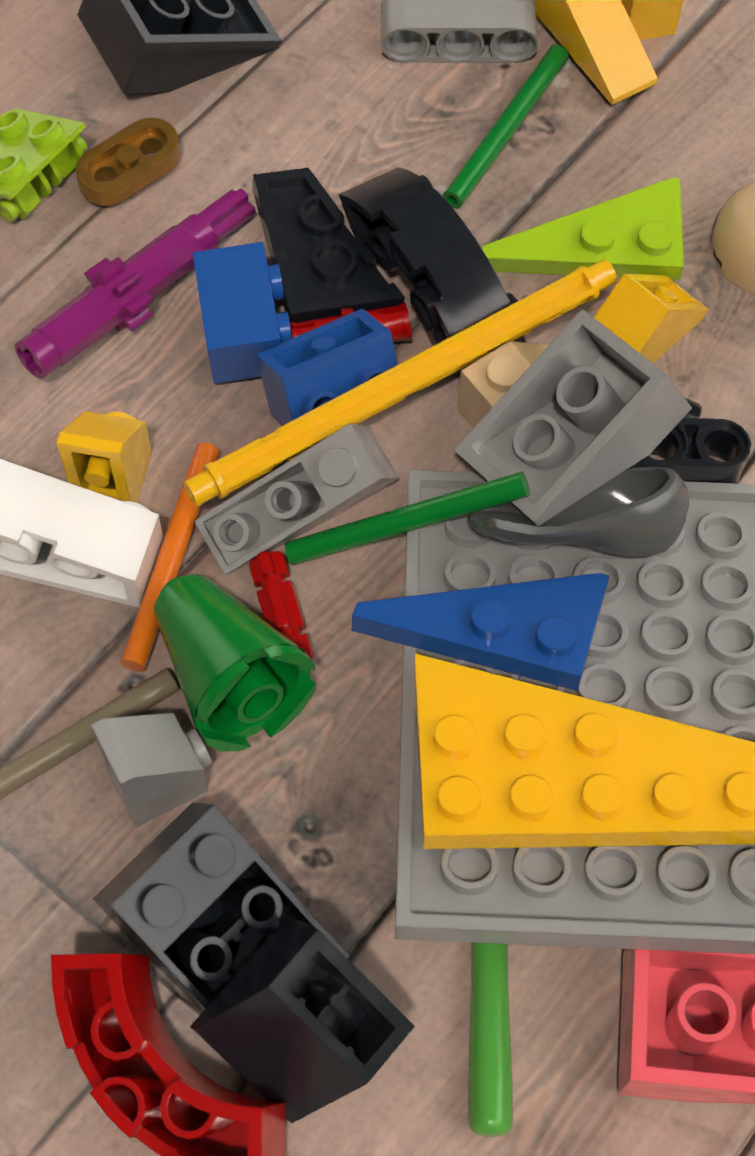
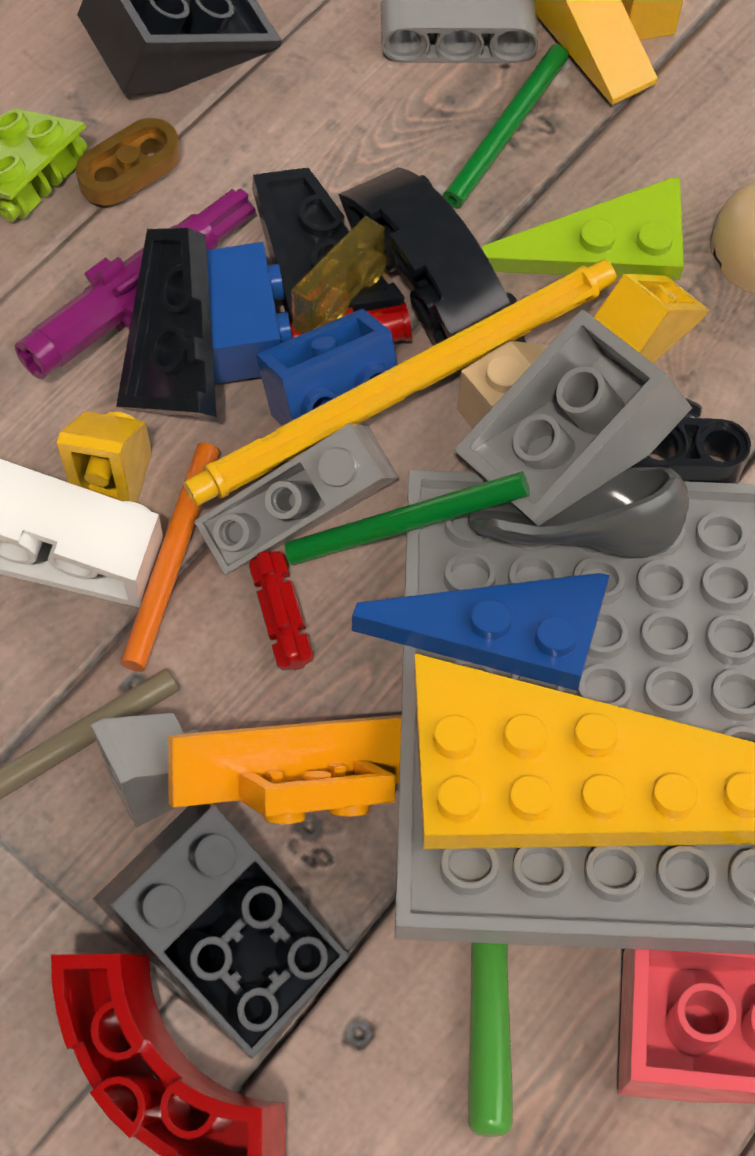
green cone [154,574,316,752] -> none
black slope [190,916,415,1123] -> none
none -> black wing [116,228,217,418]
none -> light orange bracket [168,715,401,824]
none -> clear yellow plate [291,216,387,334]

